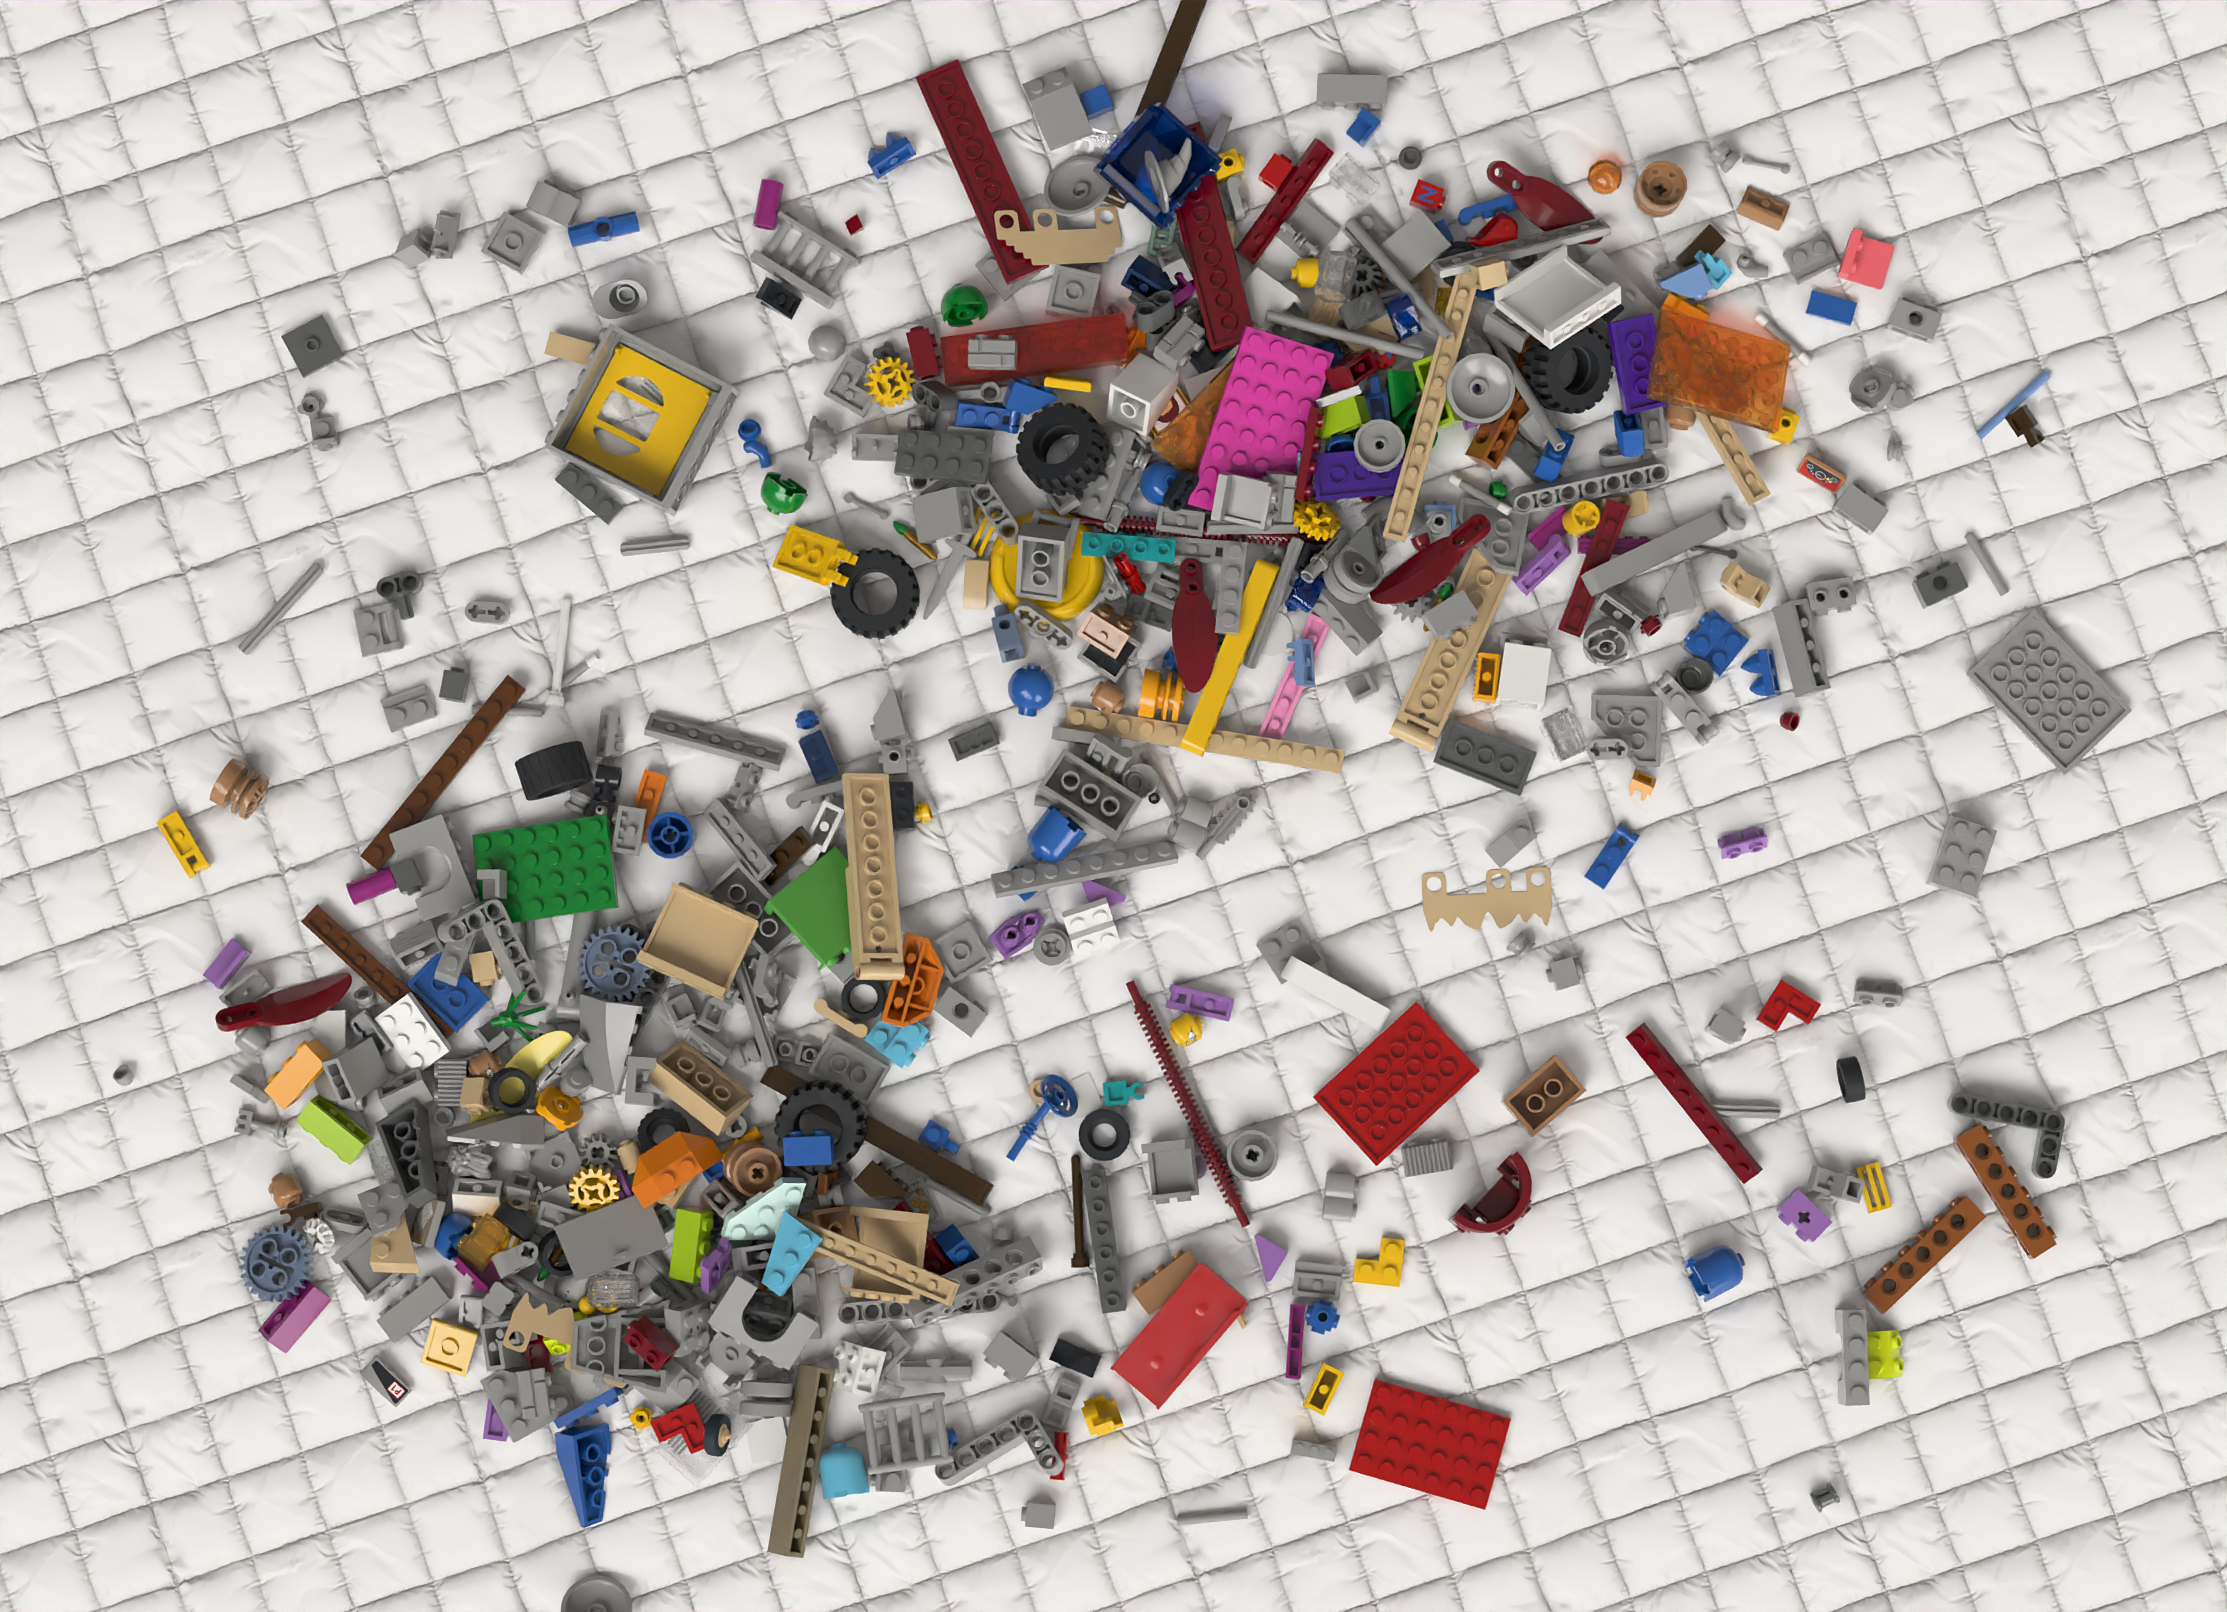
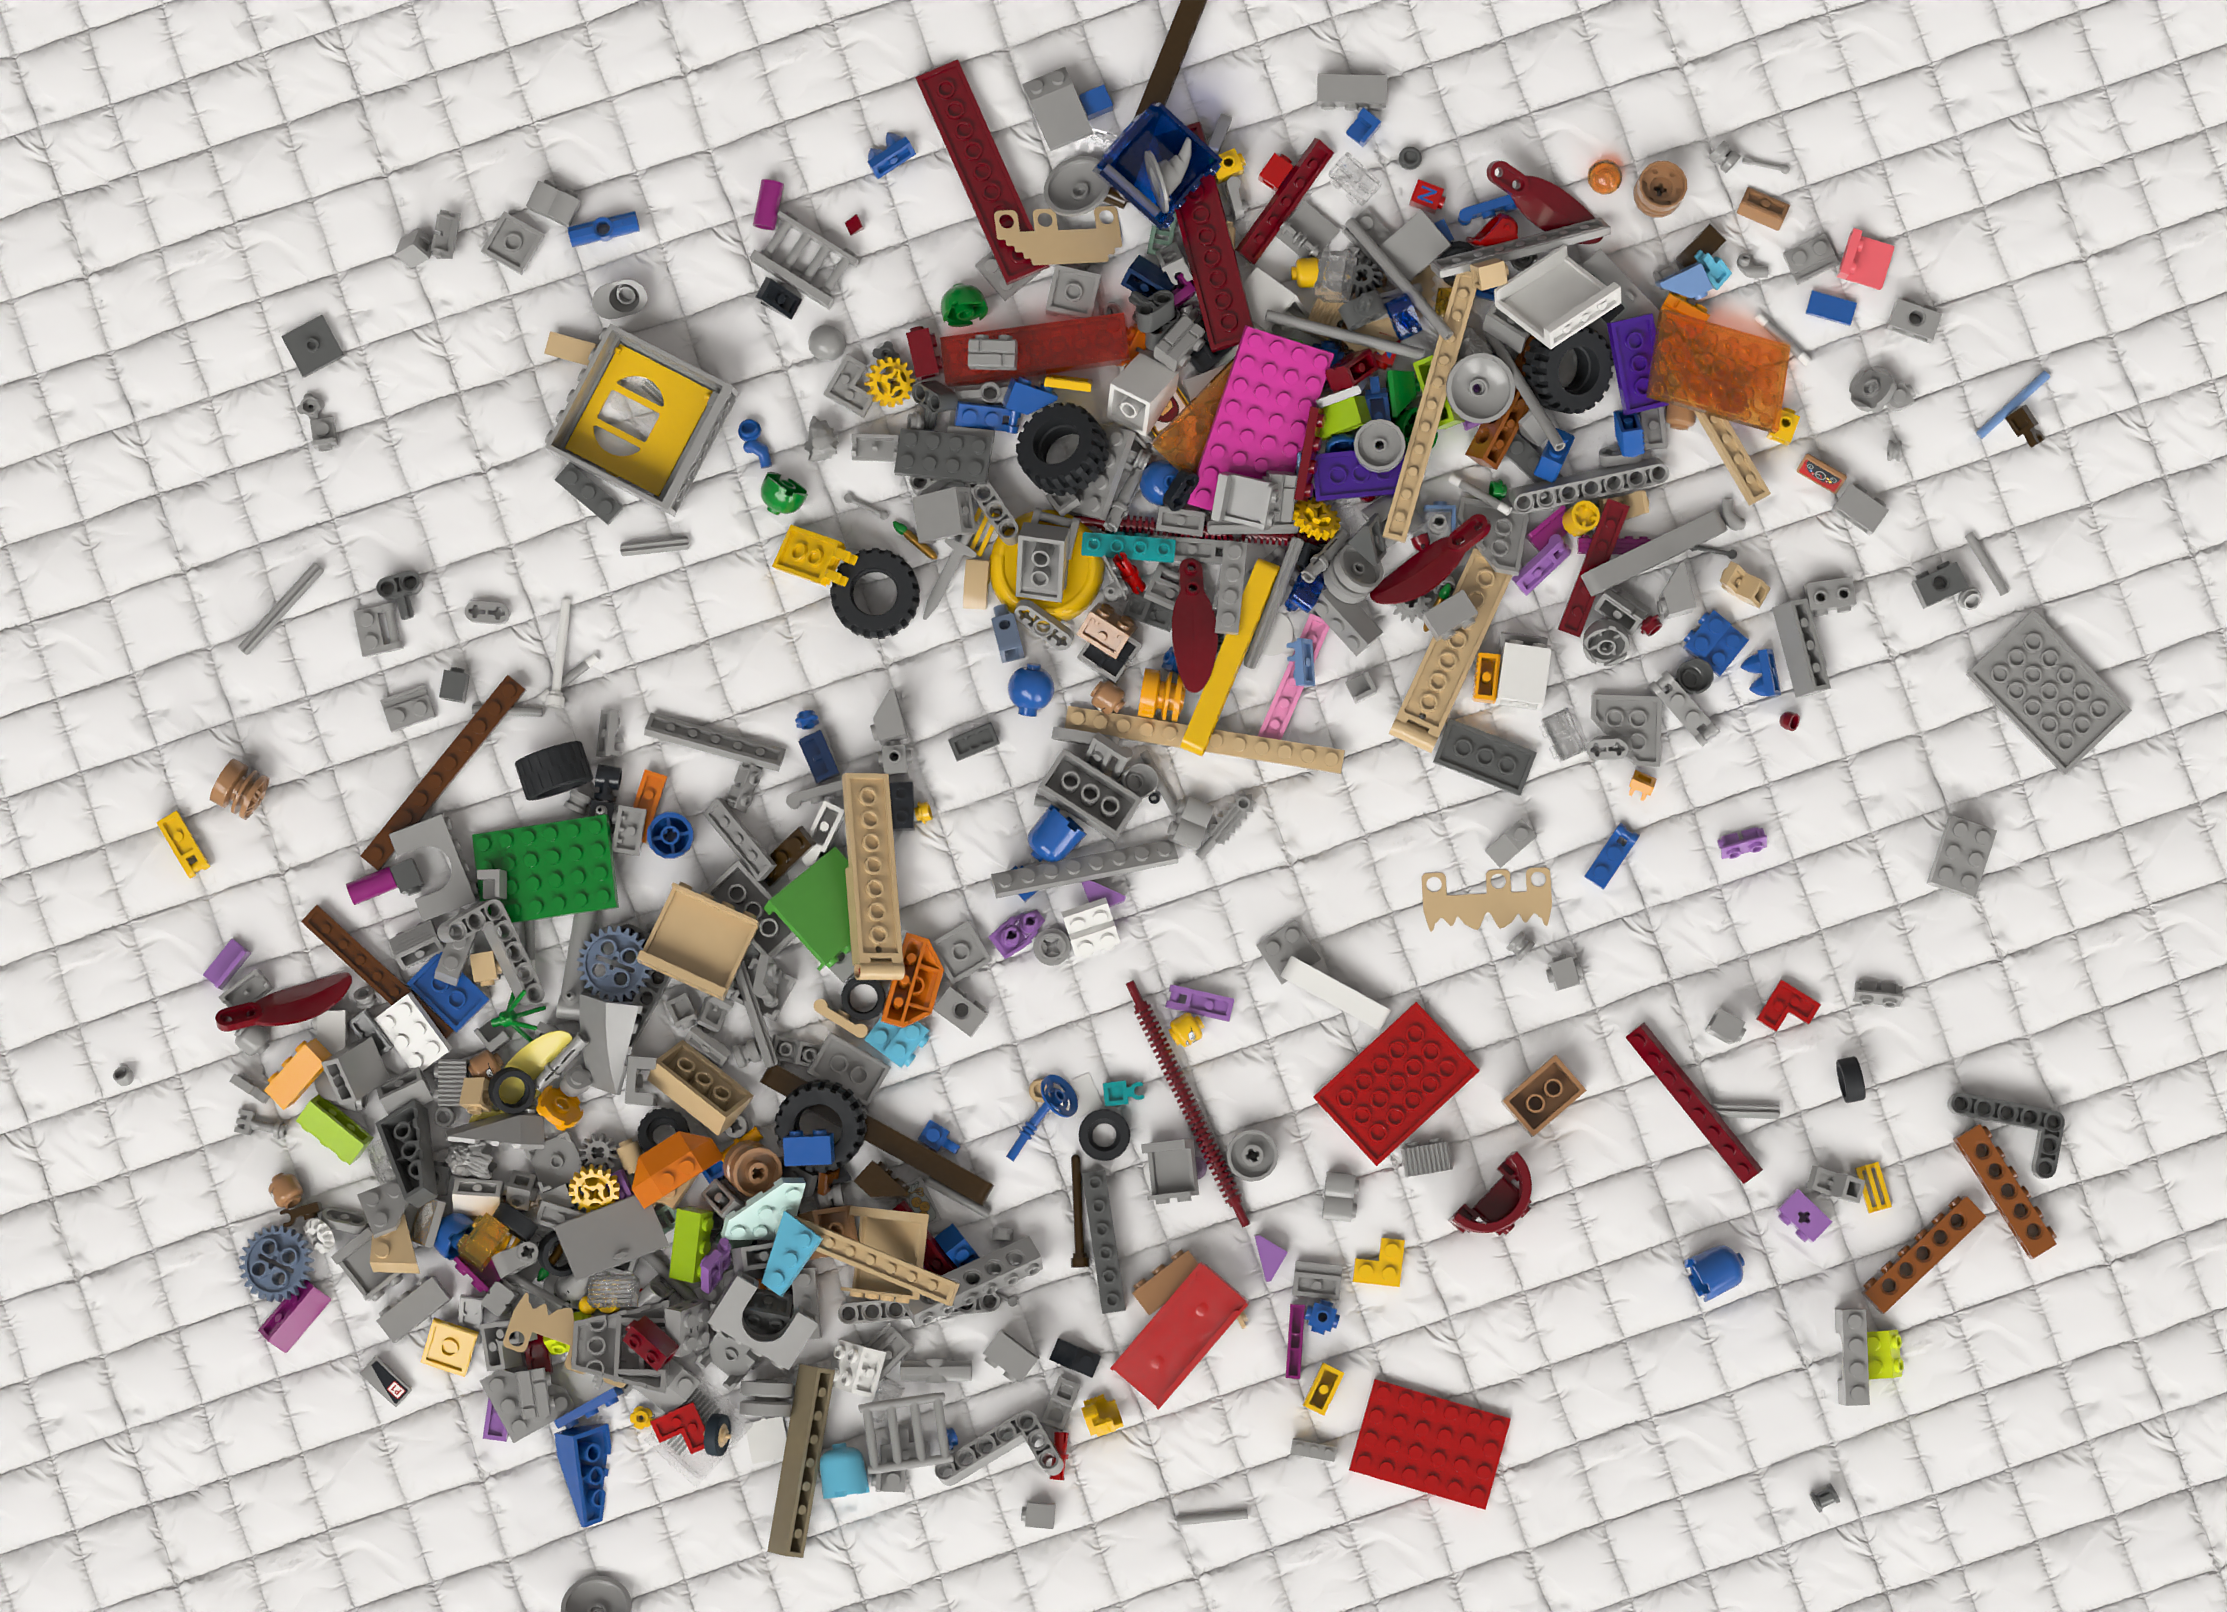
none -> light grey plate [1958,587,1981,610]

